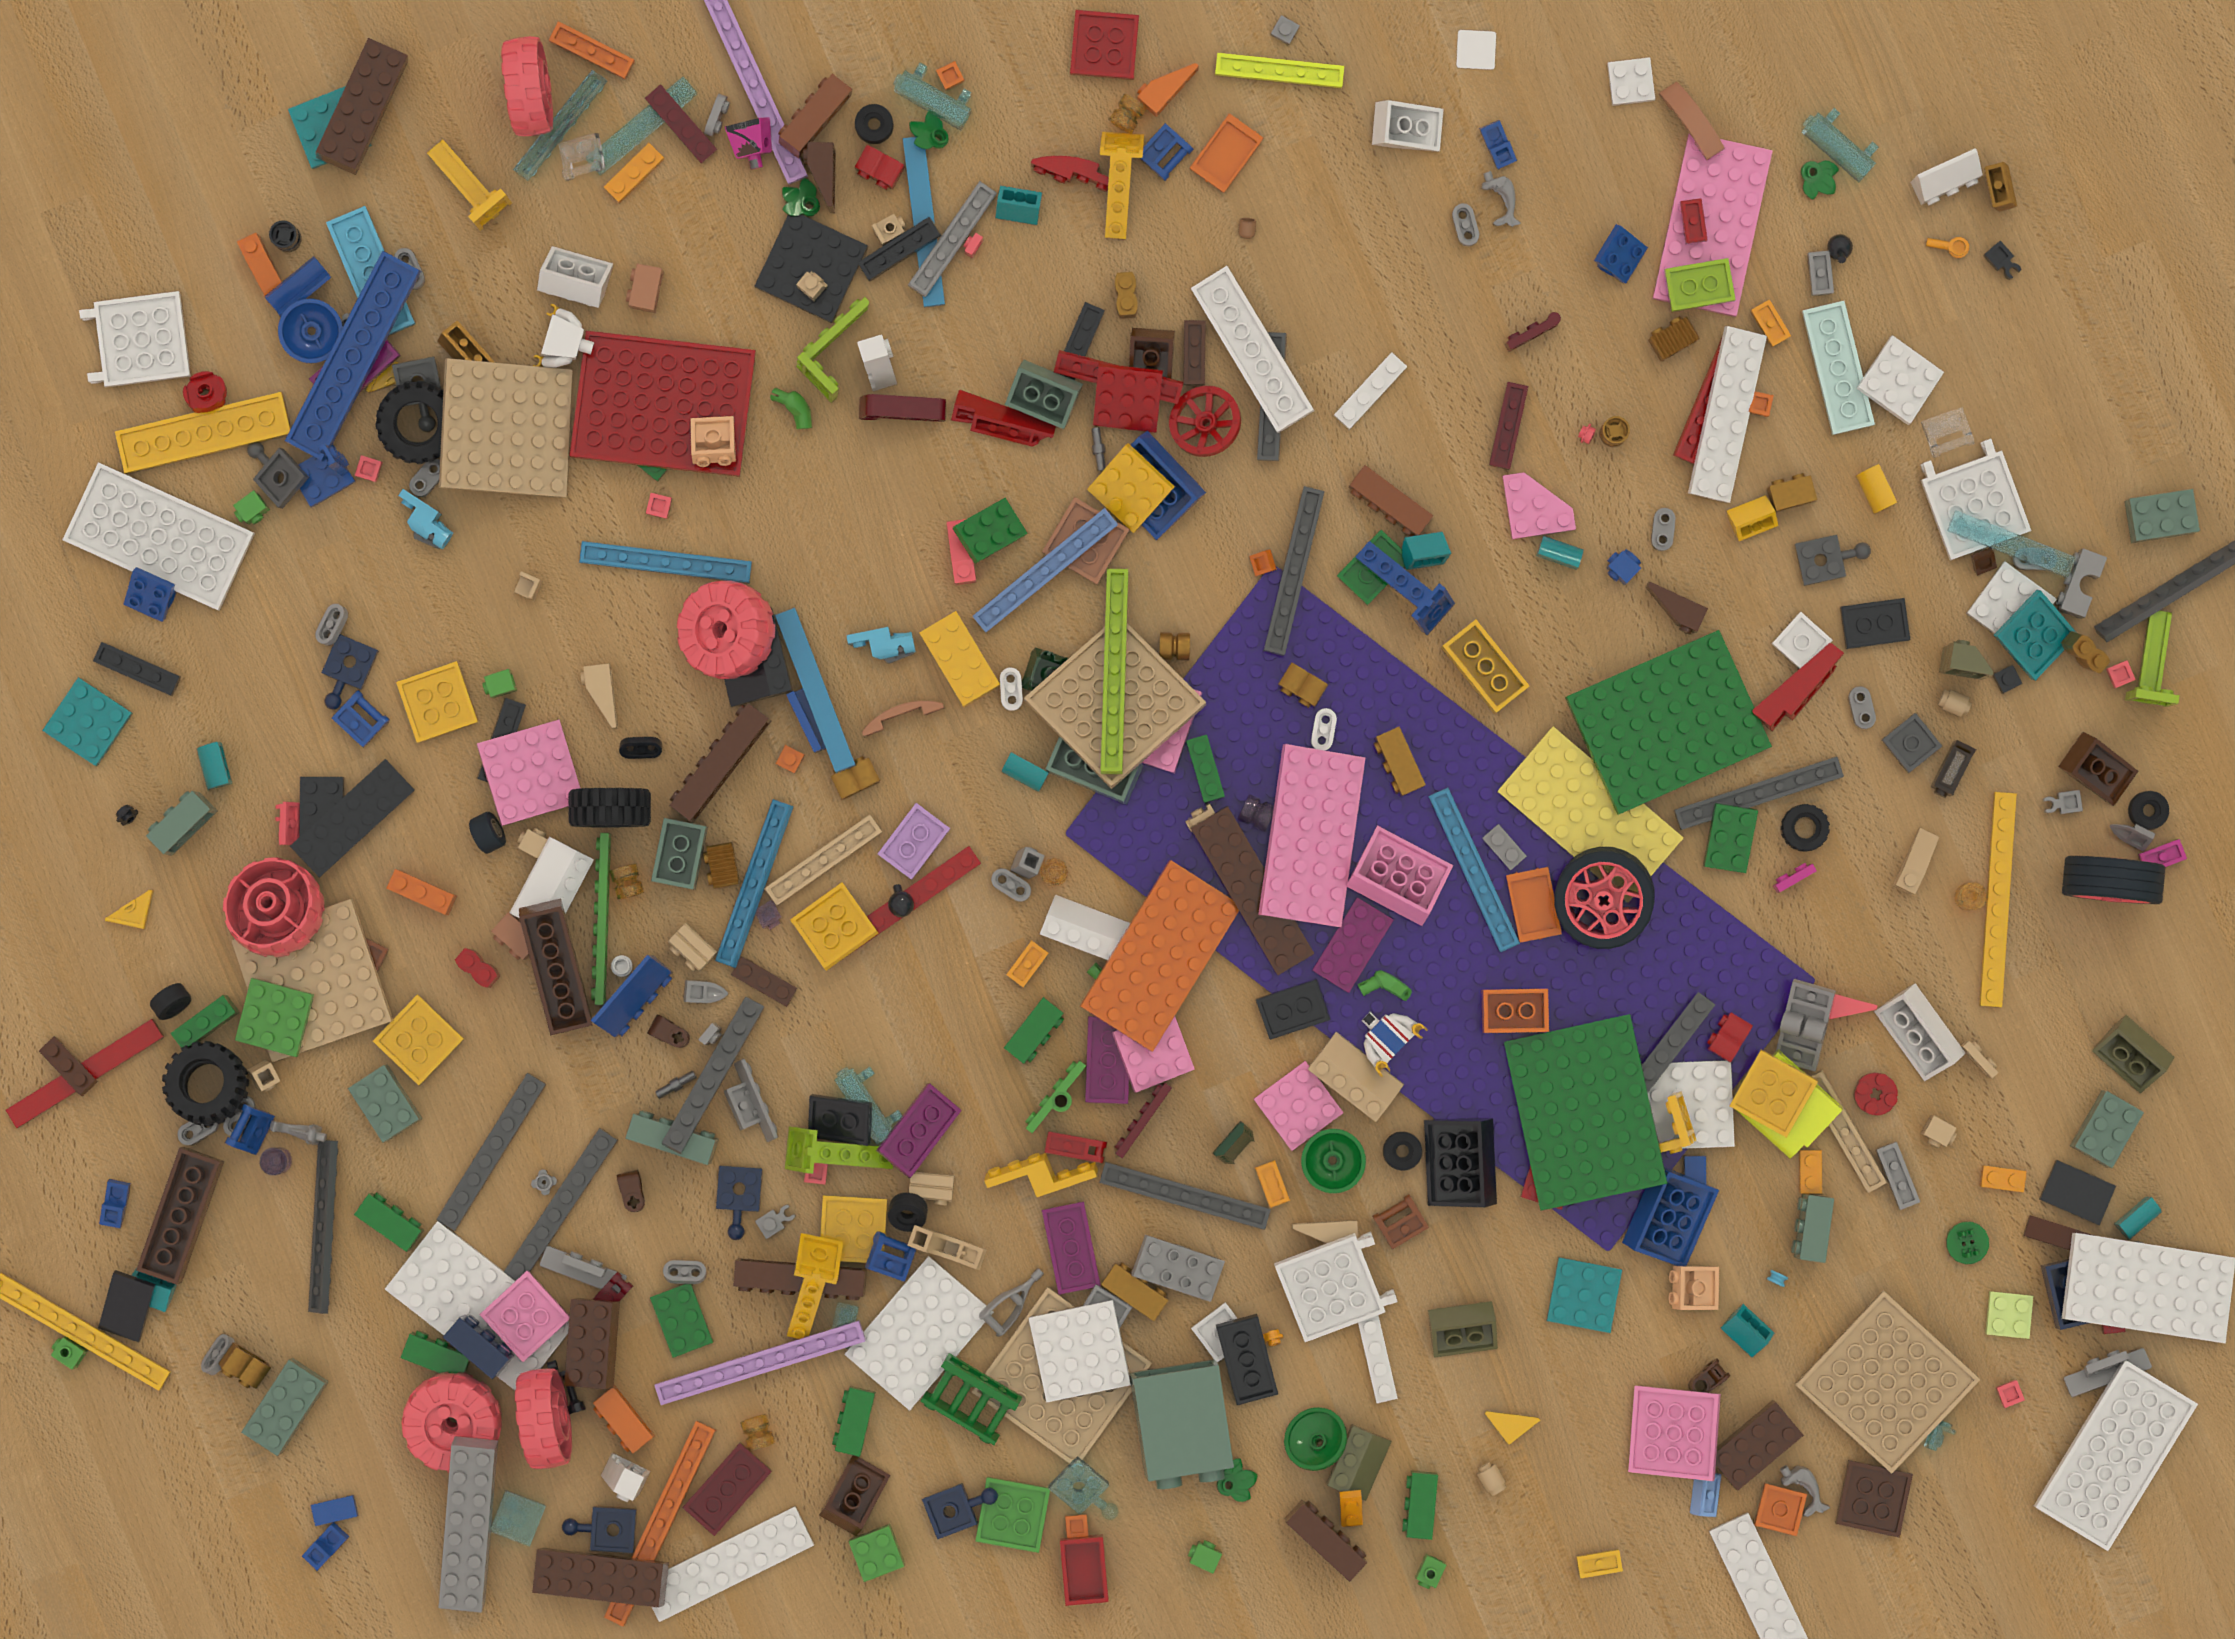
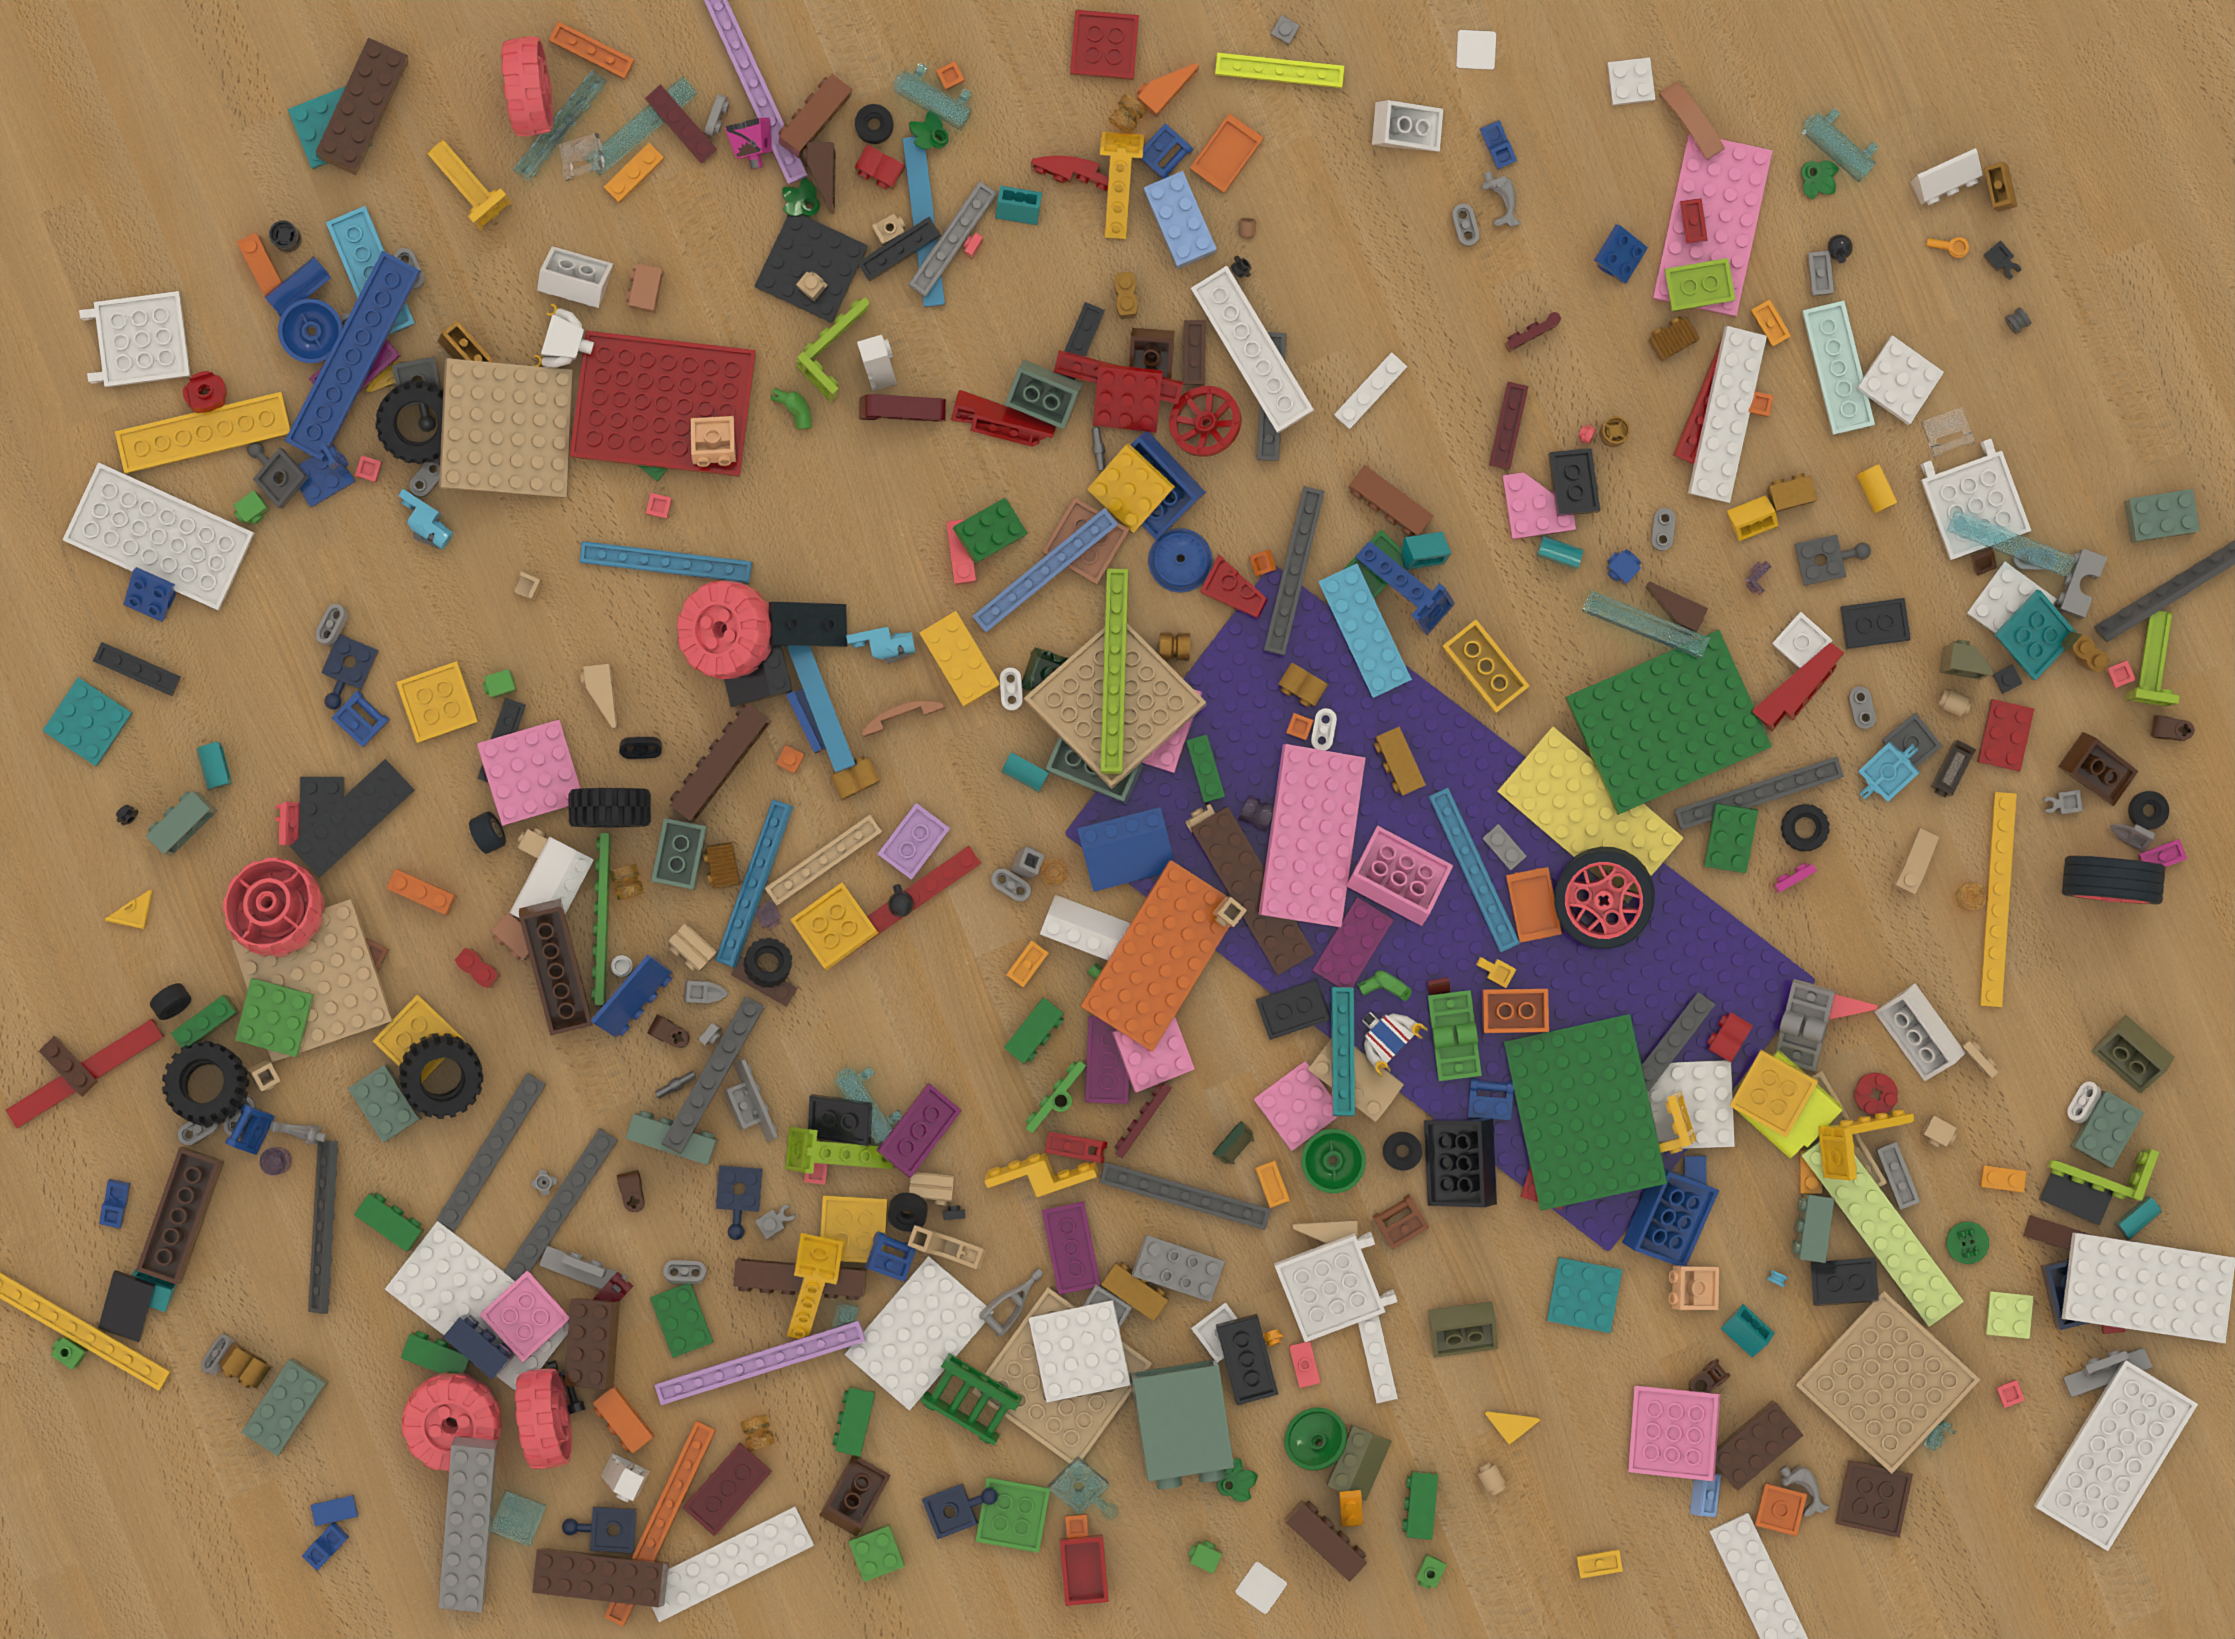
none -> black tyre [399,1033,483,1119]
none -> black tyre [743,938,792,988]
none -> black plate [769,601,847,647]
none -> black plate [943,1205,966,1220]
none -> blue slope [1077,807,1174,892]
none -> light blue brick [1143,171,1217,269]
none -> blue hat [1148,528,1212,593]
none -> red wing [1200,554,1268,619]
none -> tan brick [1212,897,1247,928]
none -> black plate [1231,256,1251,278]
none -> white sticker [1235,1562,1287,1614]
none -> orange plate [1286,713,1314,741]
none -> coral plate [1289,1341,1320,1388]
none -> medium azure plate [1318,564,1412,698]
none -> teal plate [1331,987,1355,1117]
none -> dark red slope [1427,977,1450,995]
none -> bright green plate [1427,990,1482,1081]
none -> blue plate [1468,1078,1514,1120]
none -> yellow plate [1476,957,1516,988]
none -> black plate [1548,448,1600,516]
none -> clear light blue plate [1582,591,1710,659]
none -> bracket [1745,561,1772,595]
none -> yellowish green plate [1801,1140,1964,1327]
none -> black plate [1811,1257,1879,1306]
none -> yellow bracket [1818,1109,1914,1181]
none -> medium azure plate [1858,741,1920,802]
none -> red plate [1977,699,2034,772]
none -> dark grey wheel [2005,307,2031,334]
none -> lime bracket [2047,1148,2159,1201]
none -> white plate [2067,1082,2101,1123]
none -> reddish brown piece [2151,715,2195,741]

